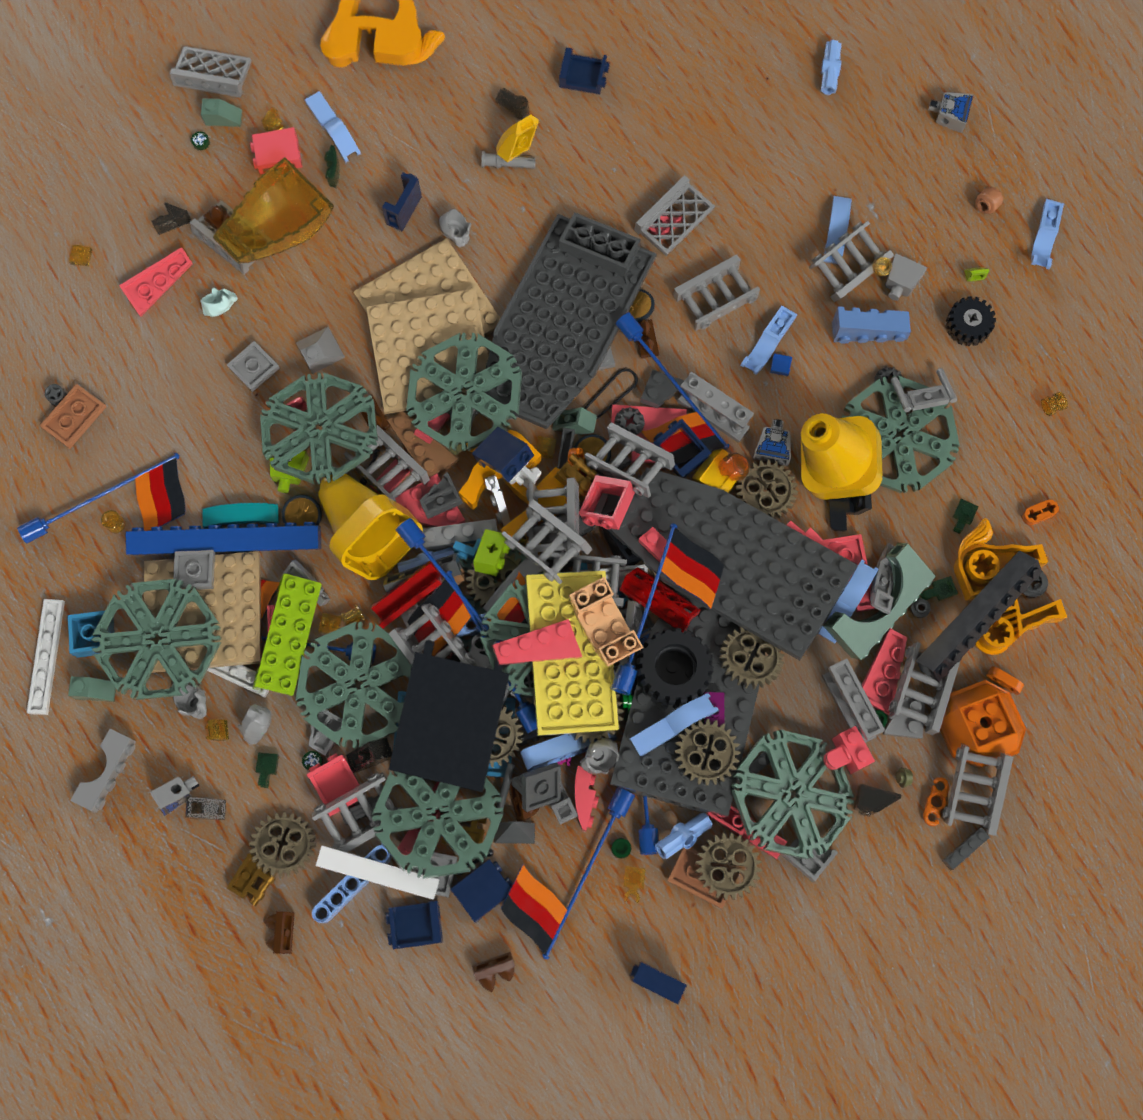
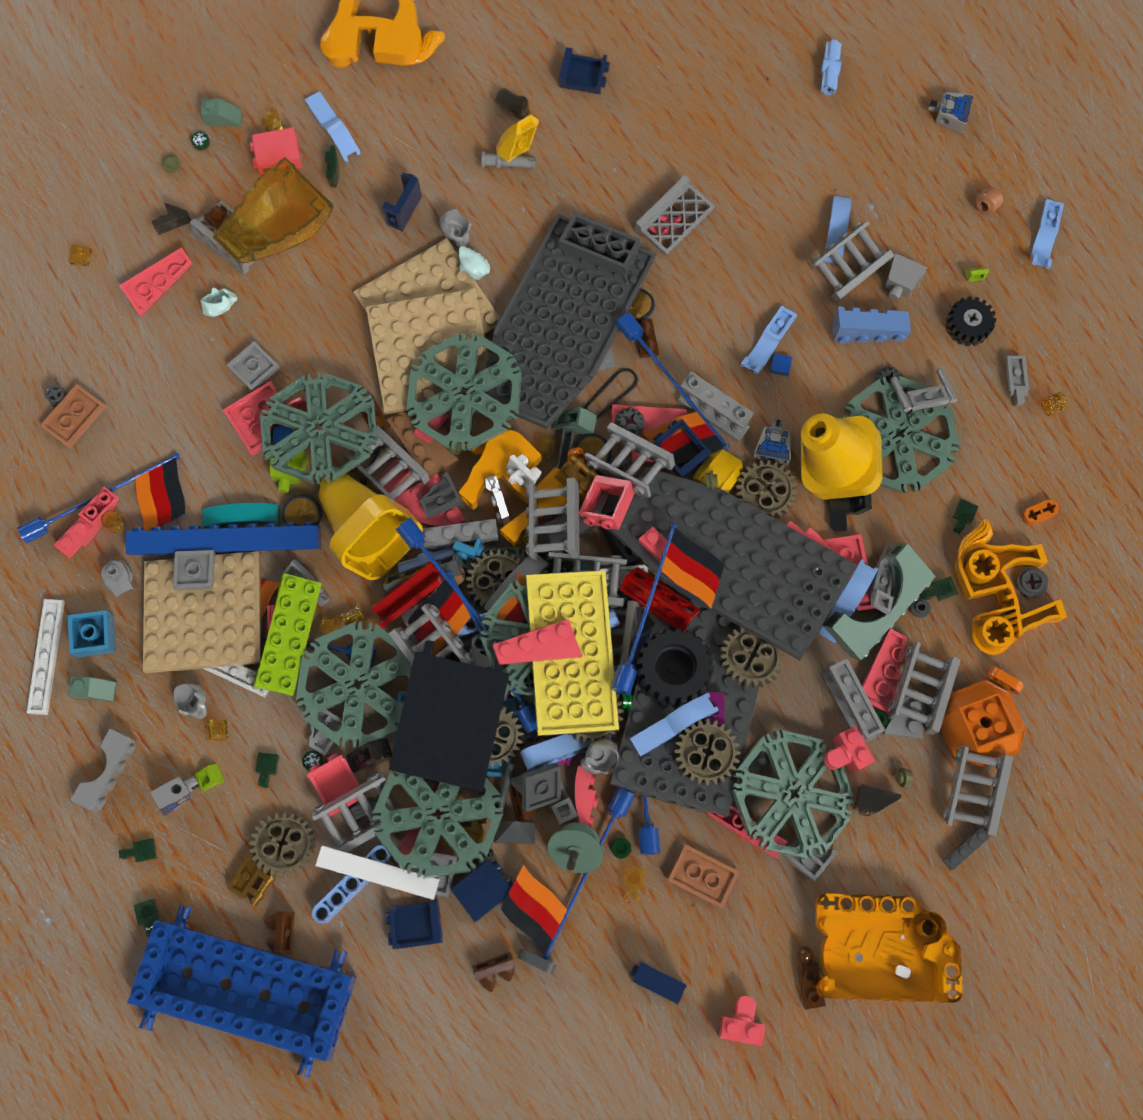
sand green plate [92,579,221,700] -> none
light grey fence [170,46,252,98] -> none
clear smoke slope [185,797,226,820] -> none
light grey hair [238,704,272,745] -> none
light grey slope [296,327,345,374] -> none
dark blue panel [472,427,534,482] -> none
lime brick [473,529,510,576] -> none
light grey fence [501,499,592,584] -> none
light nougat slope [569,577,643,667] -> none
dark grey wing [640,370,684,409] -> none
light blue piece [655,813,712,859] -> none
light grey fence [673,255,760,331] -> none
dark tan gear [695,833,762,900] -> none
clear orange hair [718,453,750,481] -> none
clear yellow tile [873,257,892,276] -> none
black brick [916,550,1042,682] -> none
orange piece [923,777,950,826] -> none
none -> coral slope [53,487,119,559]
none -> light grey hand [101,560,134,598]
none -> clear green plate [118,838,157,863]
none -> blue piece [127,904,356,1078]
none -> clear green plate [133,899,160,937]
none -> olive plate [162,155,181,173]
none -> lime slope [195,764,224,792]
none -> coral plate [223,381,278,456]
none -> blue tile [272,426,293,445]
none -> light aqua hair [458,246,491,281]
none -> dark grey beam [517,949,557,975]
none -> sand green piece [547,823,604,873]
none -> olive plate [705,470,718,490]
none -> coral brick [719,996,765,1046]
none -> reddish brown plate [797,947,826,1010]
none -> light orange piece [815,894,962,1003]
none -> light grey hinge [1005,355,1029,407]

